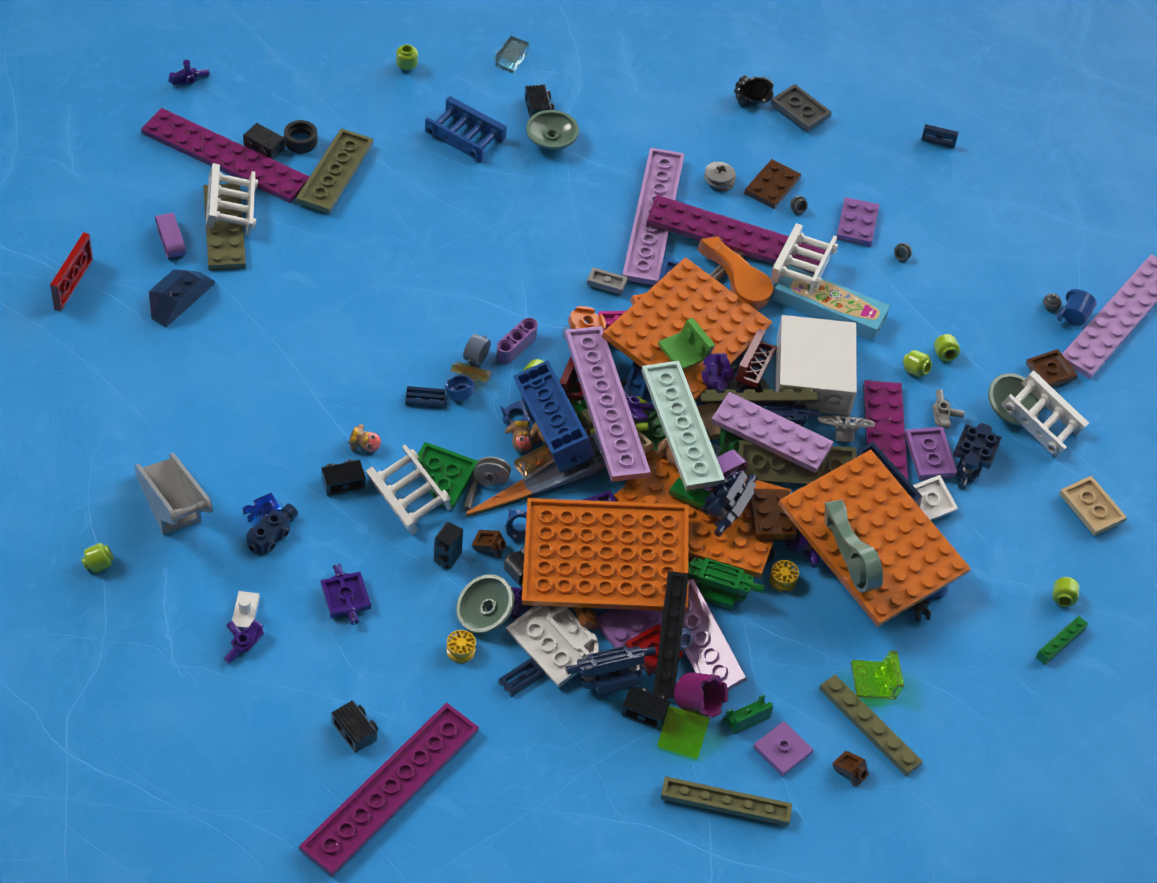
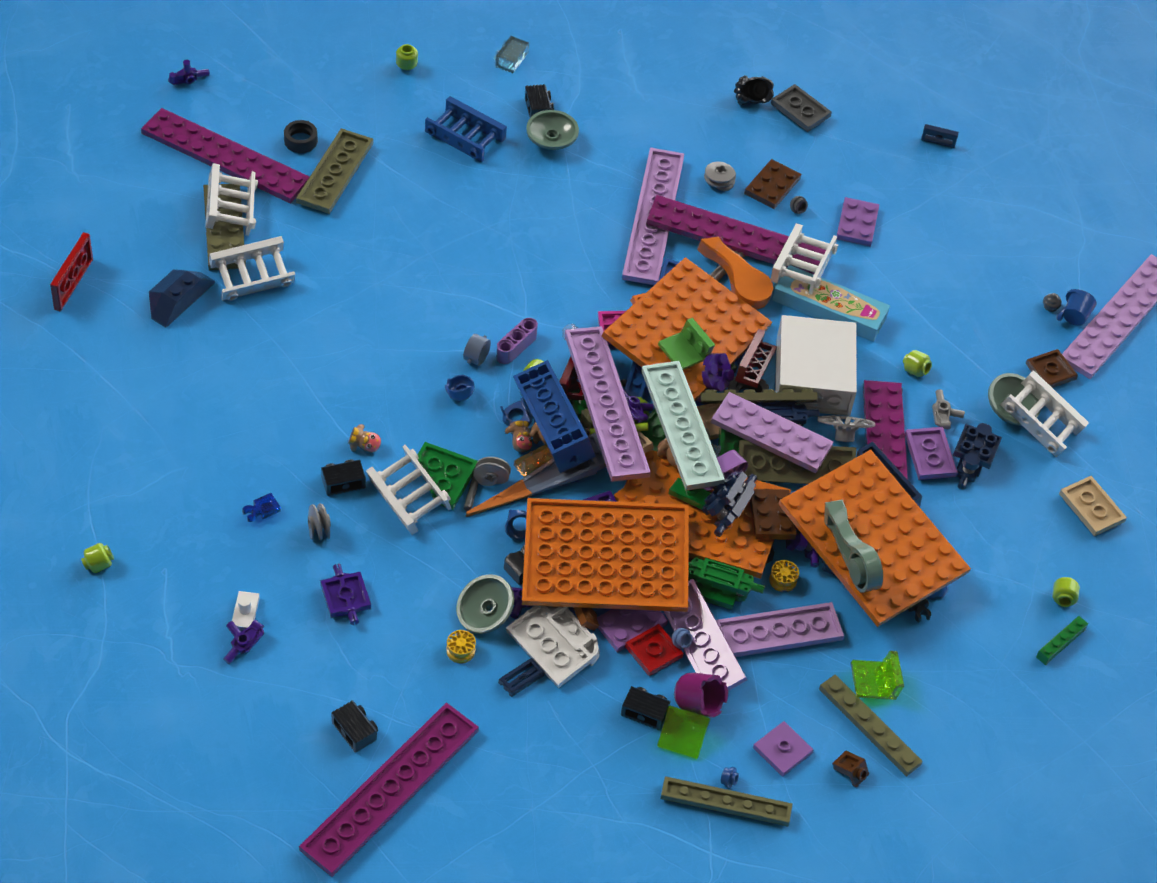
light grey piece [135,453,213,534] -> none
medium lavender beam [155,212,186,258] -> none
black brick [243,122,285,159] -> none
dark blue brick [246,503,298,555] -> none
dark blue tile [405,386,445,408] -> none
black brick [433,521,463,569] -> none
clear orange plate [451,361,492,382] -> none
reddish brown bracket [471,530,506,558] -> none
dark blue piece [565,645,656,694] -> none
orange plate [568,306,606,331] -> none
light grey plate [587,267,628,295] -> none
black plate [653,571,689,699] -> none
green hinge [724,694,773,734] -> none
dark grey plate [894,243,912,261] -> none
white plate [913,475,958,521] -> none
lime head [934,334,960,362] -> none
none -> white fence [209,236,295,301]
none -> light grey piece [308,503,331,540]
none -> lavender plate [716,602,844,657]
none -> blue plate [721,767,739,788]

